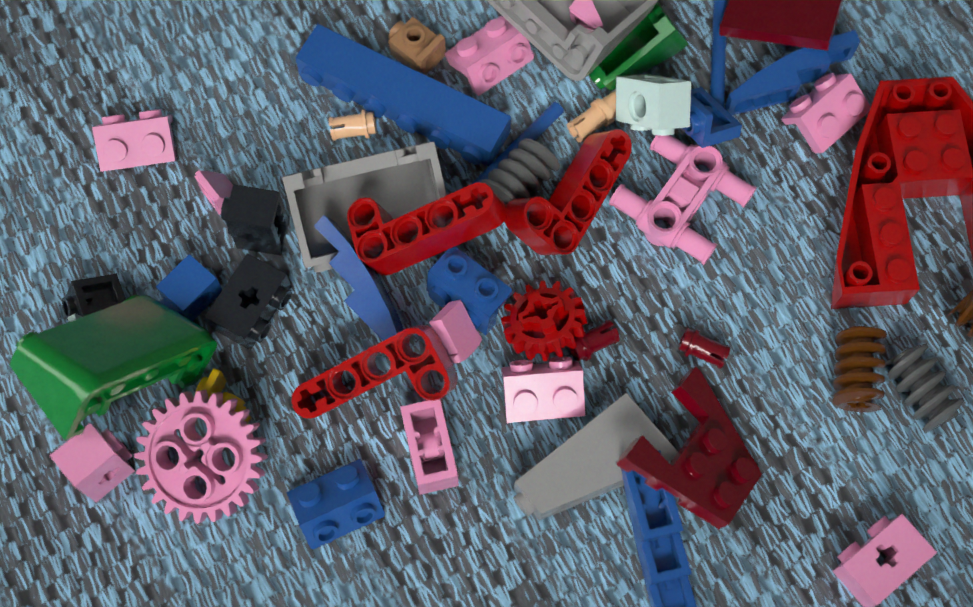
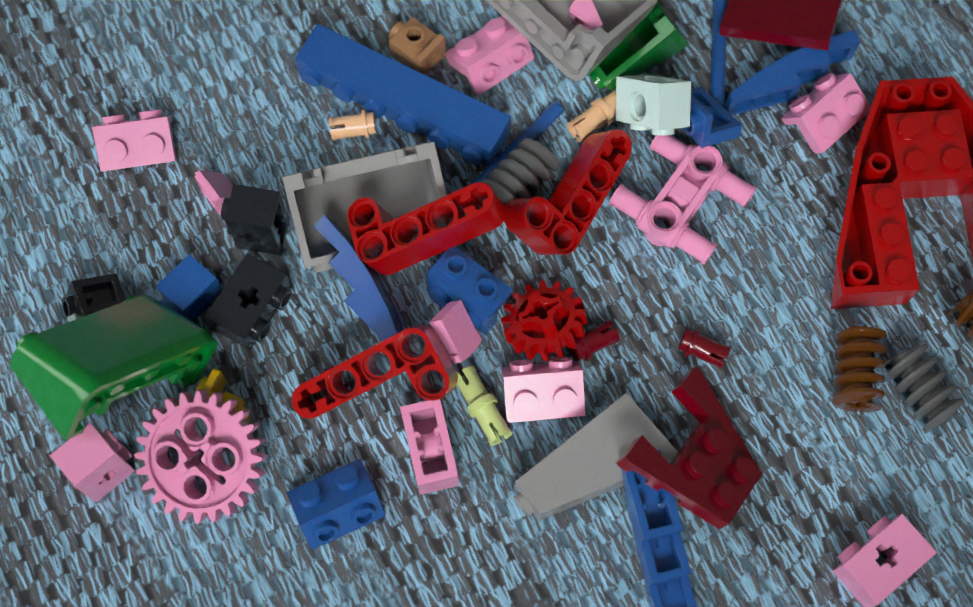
none -> yellowish green pin [457,366,512,446]

